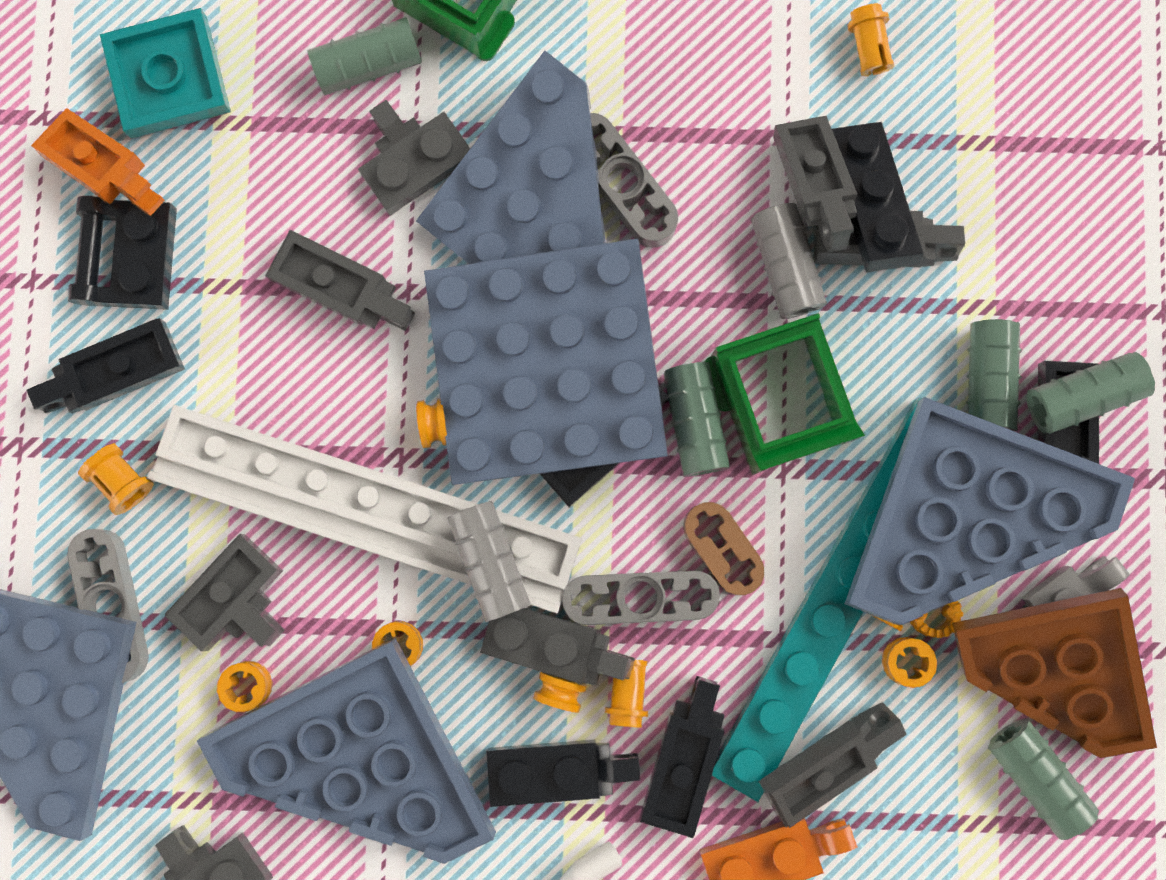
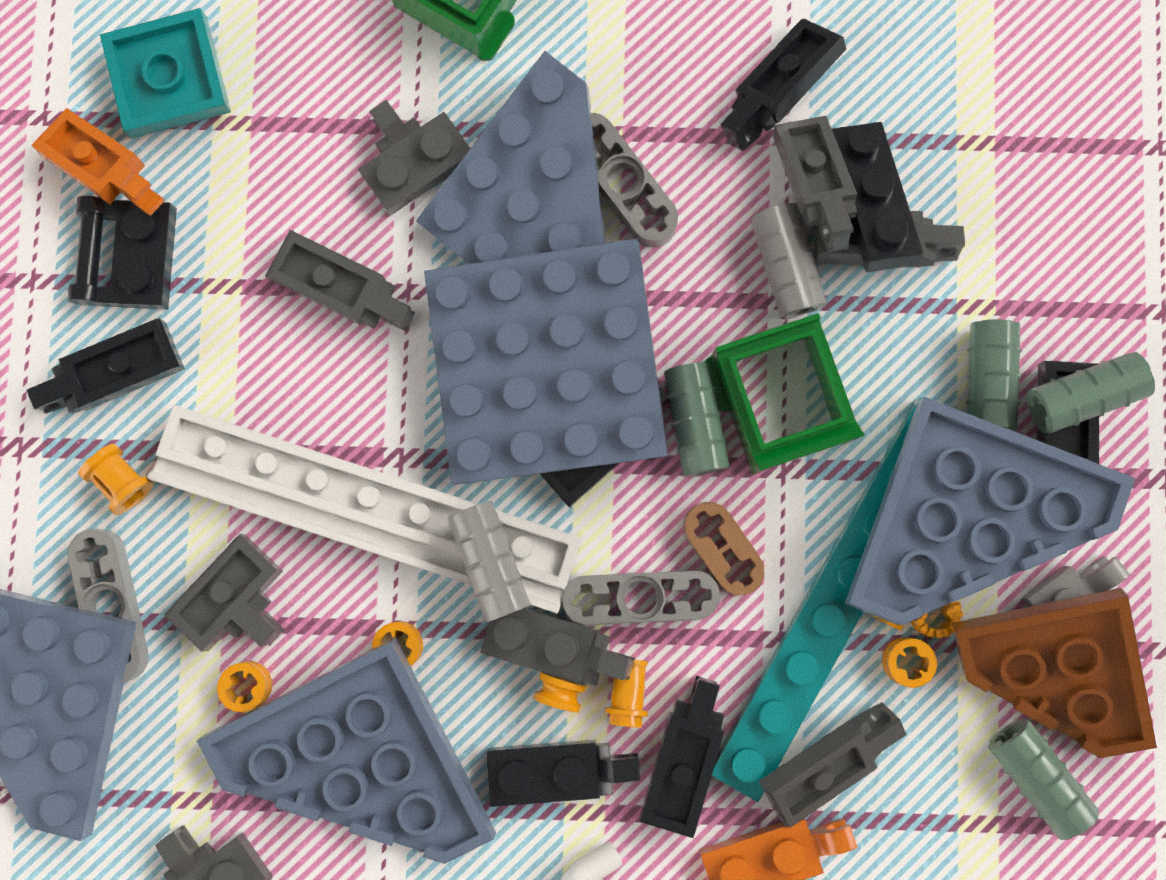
sand green axle [307,17,422,96] -> none
light orange bush [416,398,447,448] -> none
light orange pin [847,3,895,76] -> none
none -> black hinge [721,18,847,151]

